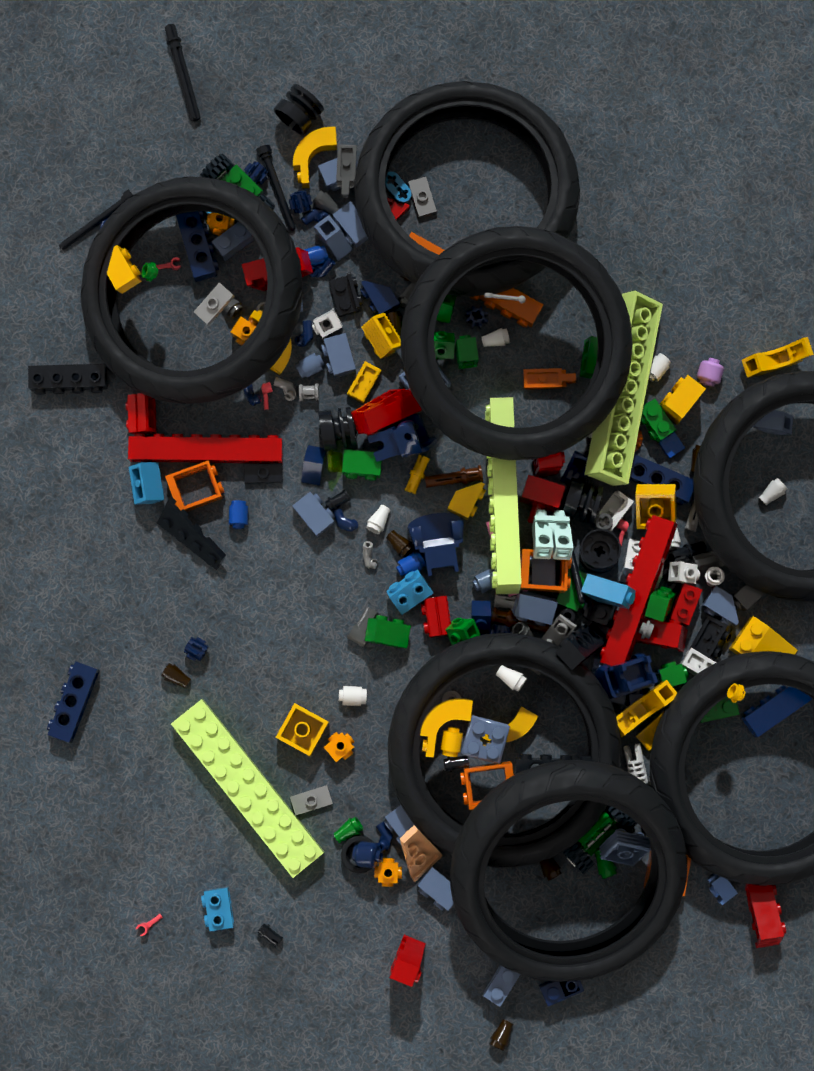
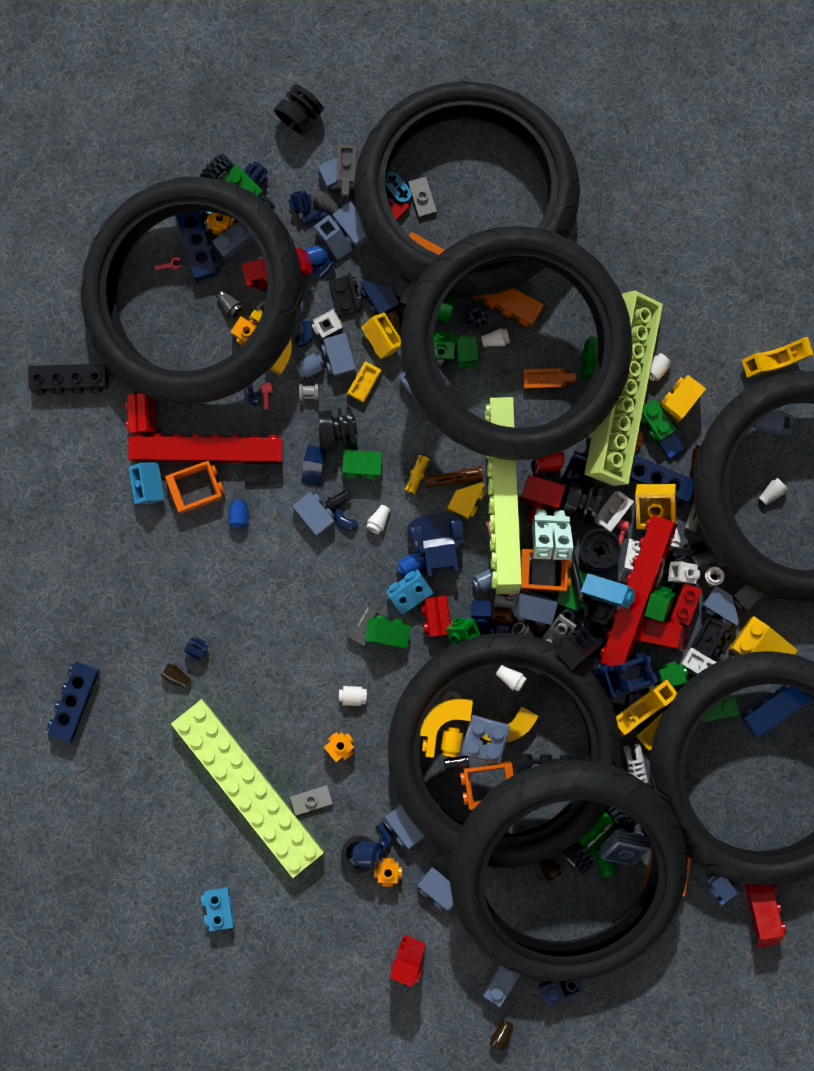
black piece [59,189,133,250] -> none
yellow slope [107,245,142,294] -> none
coral hand [136,914,163,936] -> none
green plate [141,262,158,282] -> none
black wing [157,497,226,570] -> none
black axle [165,24,201,121] -> none
light grey plate [194,283,235,325] -> none
black piece [256,145,296,231] -> none
black pin [257,923,283,948] -> none
light grey arm [273,377,297,401] -> none
yellow brick [276,703,329,756] -> none
yellow arch [293,127,337,189] -> none
clear neon green slope [327,451,342,473] -> none
green cone [333,817,364,843] -> none
red wedge [351,389,422,436] -> none
light grey arm [363,541,378,569] -> none
dark blue piece [367,413,437,462] -> none
dark brown cone [386,530,414,558] -> none
light nougat wing [400,825,443,882] -> none
light grey hinge [484,293,526,303] -> none
dark grey bush [595,513,613,530] -> none
light grey plate [639,620,655,639] -> none
lavender head [697,358,724,387] -> none
yellow plate [727,683,746,703] -> none

